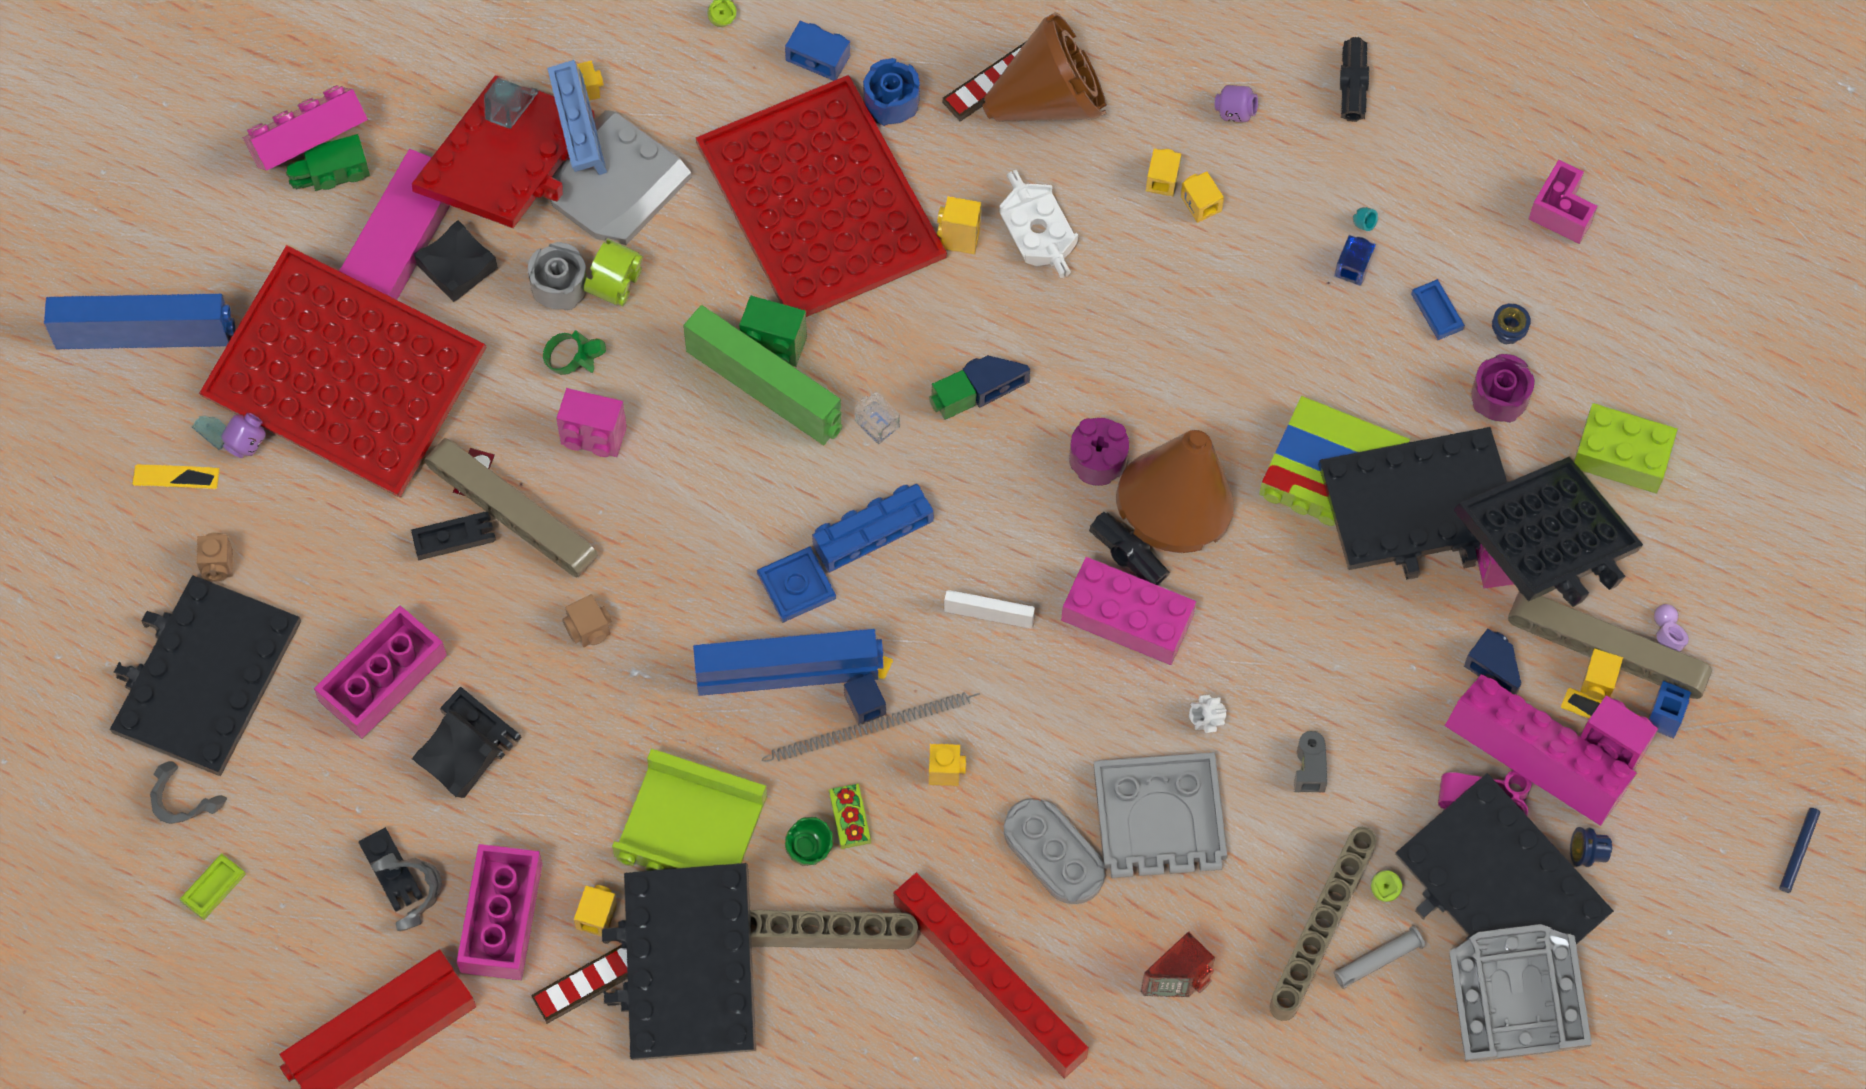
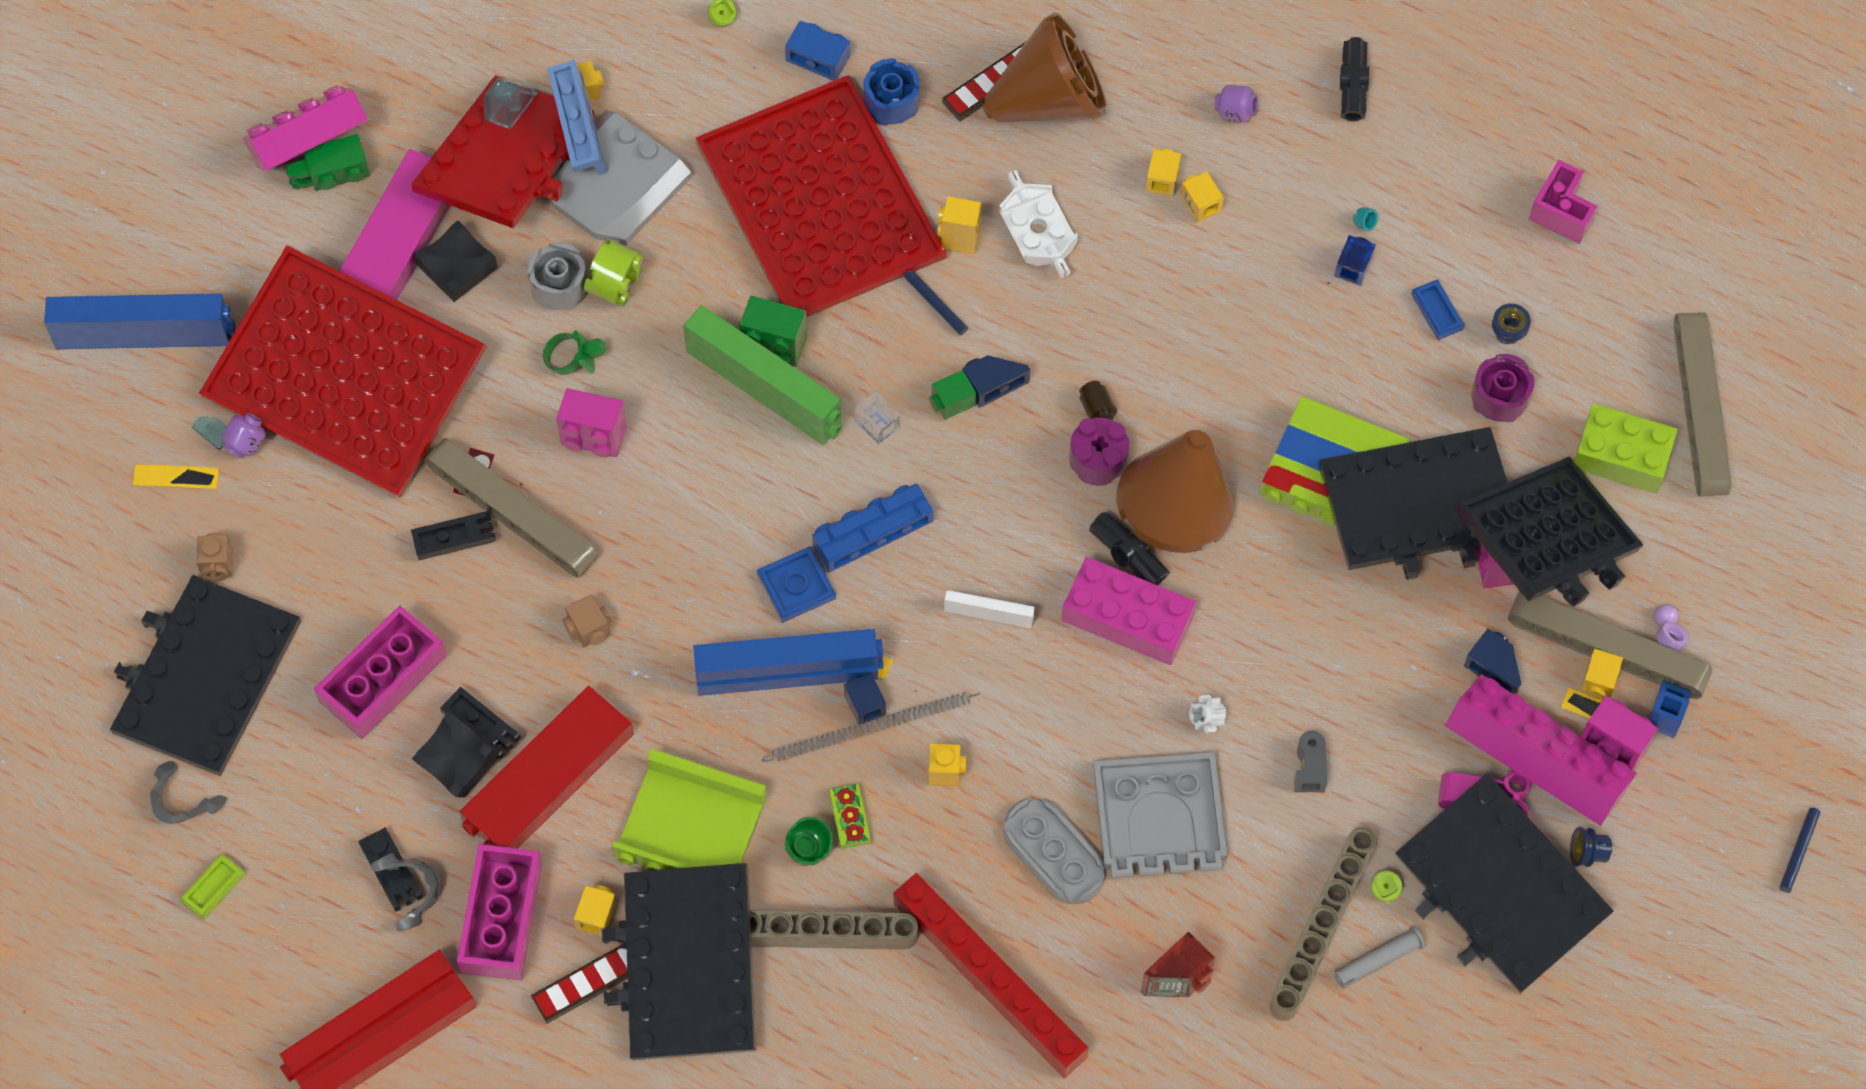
light grey wedge [1449,924,1592,1062] -> none
none -> red brick [459,685,634,849]
none -> dark blue bar [903,271,968,335]
none -> dark brown brick [1079,381,1117,420]
none -> dark tan beam [1674,312,1731,496]

